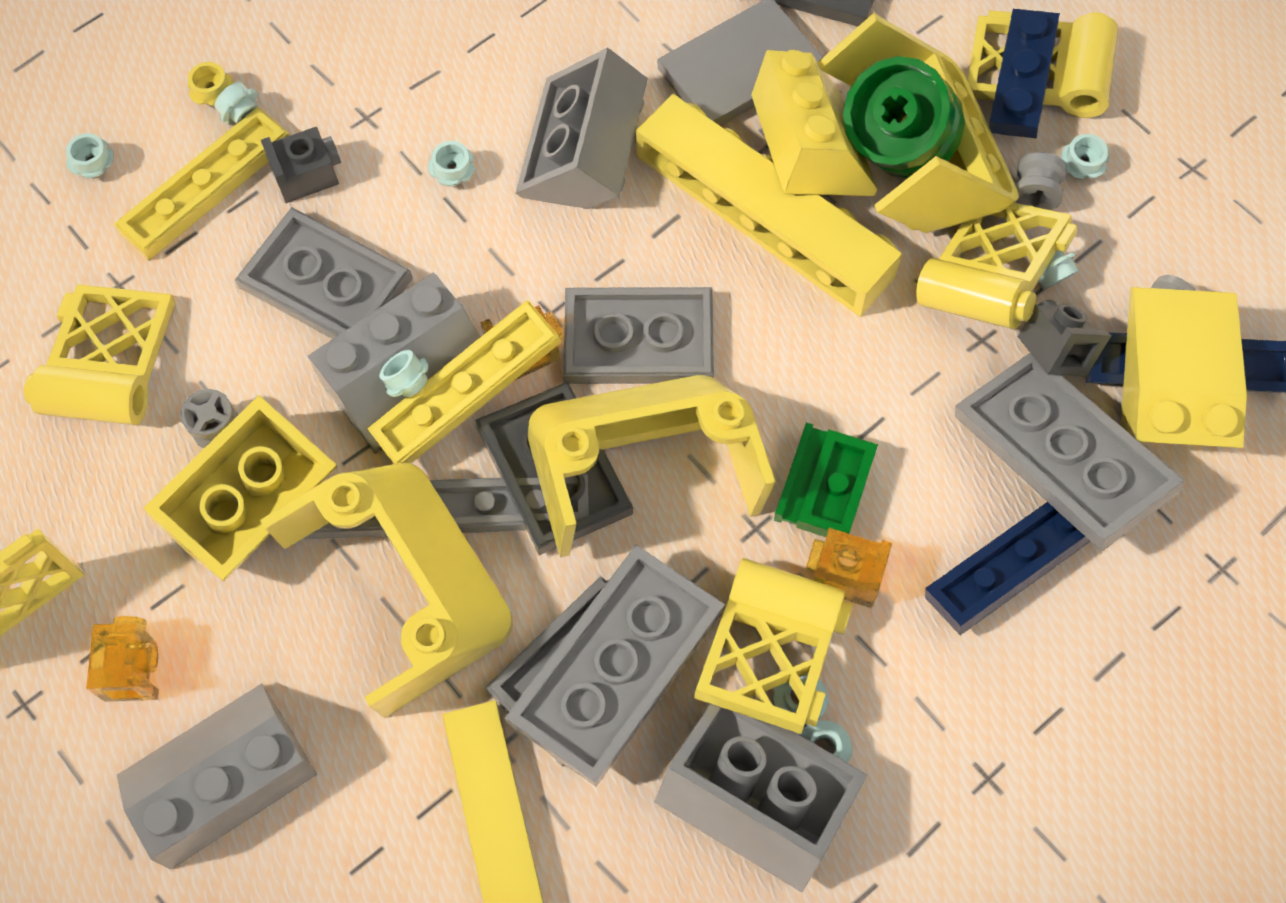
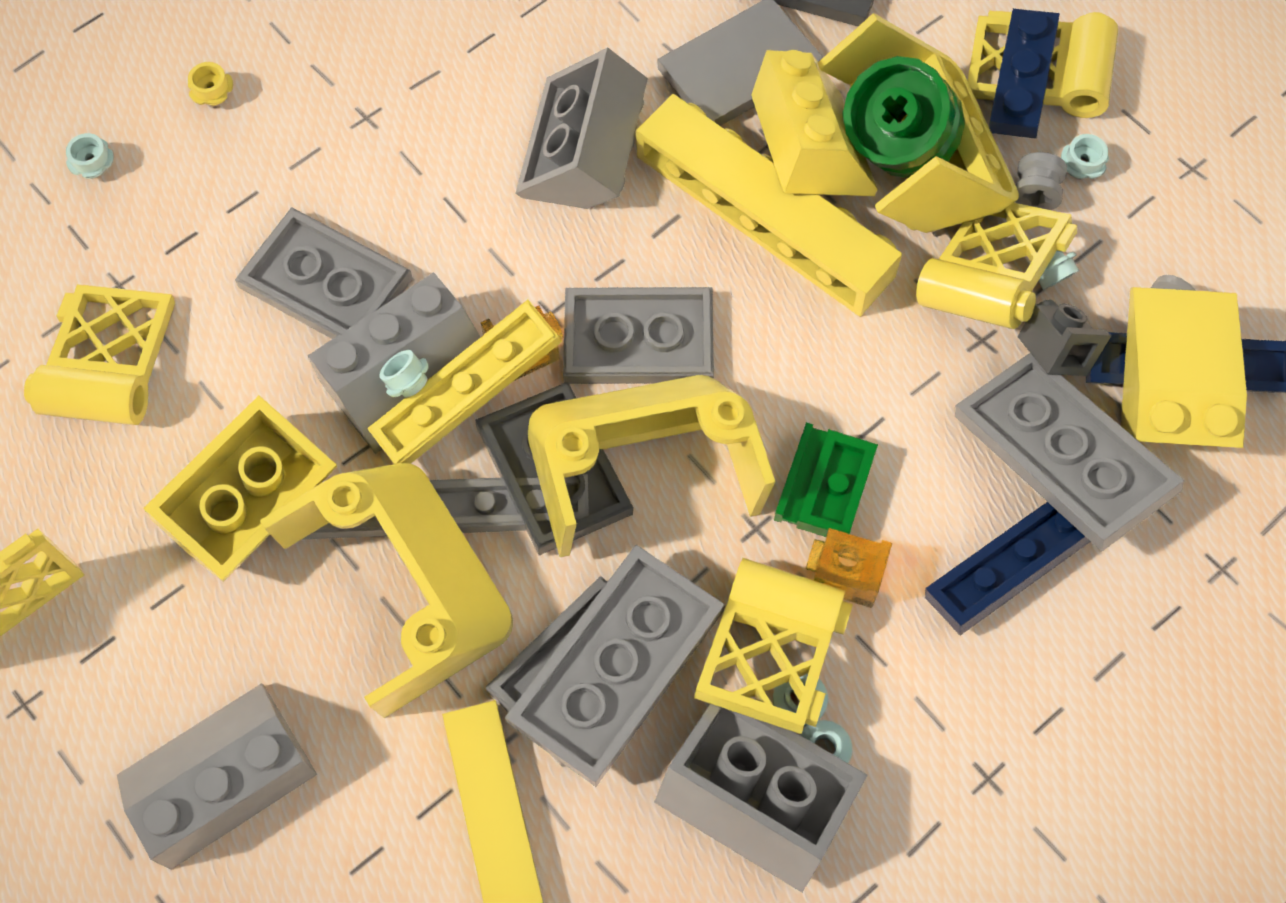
clear yellow brick [86,616,159,702] -> none
light yellow tile [114,107,290,261] -> none
light grey wheel [181,389,238,449] -> none
light aqua plate [214,82,258,125] -> none
dark grey brick [261,126,341,203] -> none
light aqua plate [428,141,475,187] -> none

